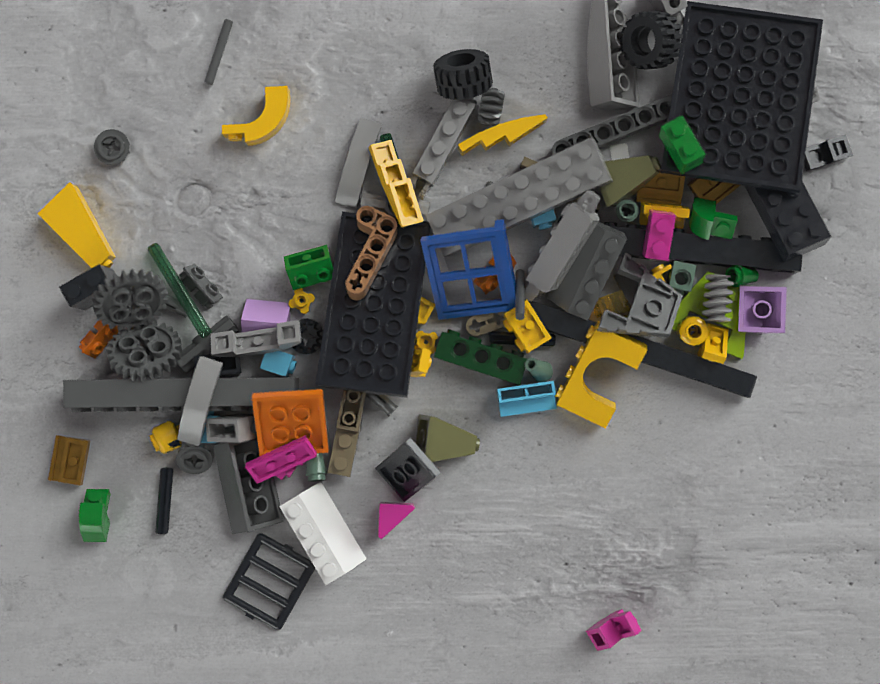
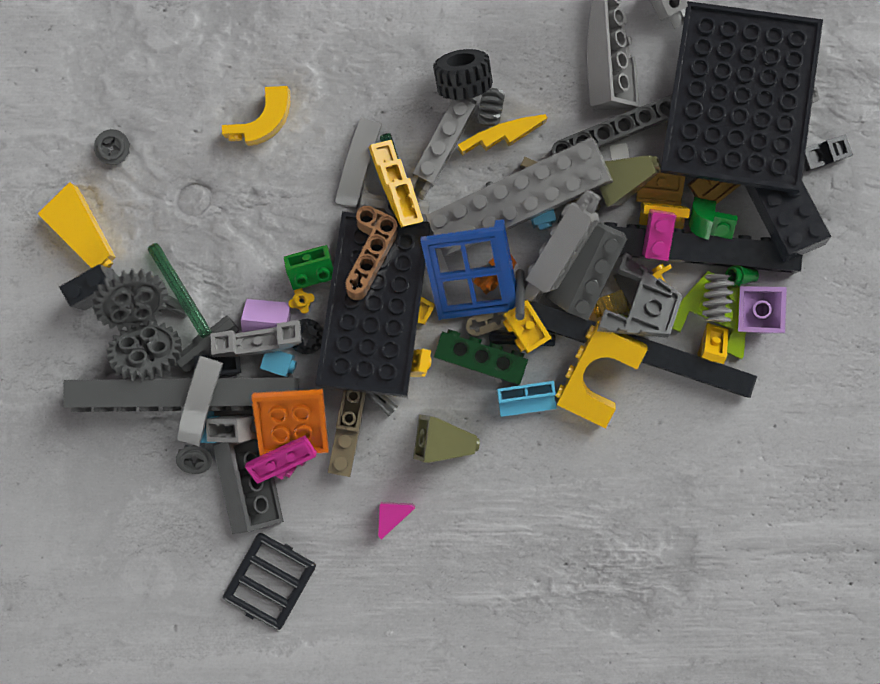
pearl gold plate [48,435,90,486] -> none
orange hinge [79,320,119,359] -> none
green brick [79,489,111,542] -> none
yellow head [149,421,182,454] -> none
black axle [155,467,174,535] -> none
dark grey hinge [179,264,223,309] -> none
dark grey bar [204,19,233,85] -> none
white slope [279,481,367,585] -> none
sand green cone [305,453,328,482] -> none
black tile [375,438,441,502] -> none
yellow plate [414,330,438,354] -> none
sand green cone [525,358,553,382] -> none
dark pink brick [586,609,642,651] -> none
sand green cone [616,200,639,222] -> none
black tyre [620,11,683,70] -> none
green brick [659,116,706,174] -> none
sand green brick [666,260,697,296] -> none
yellow head [677,316,709,346] -> none

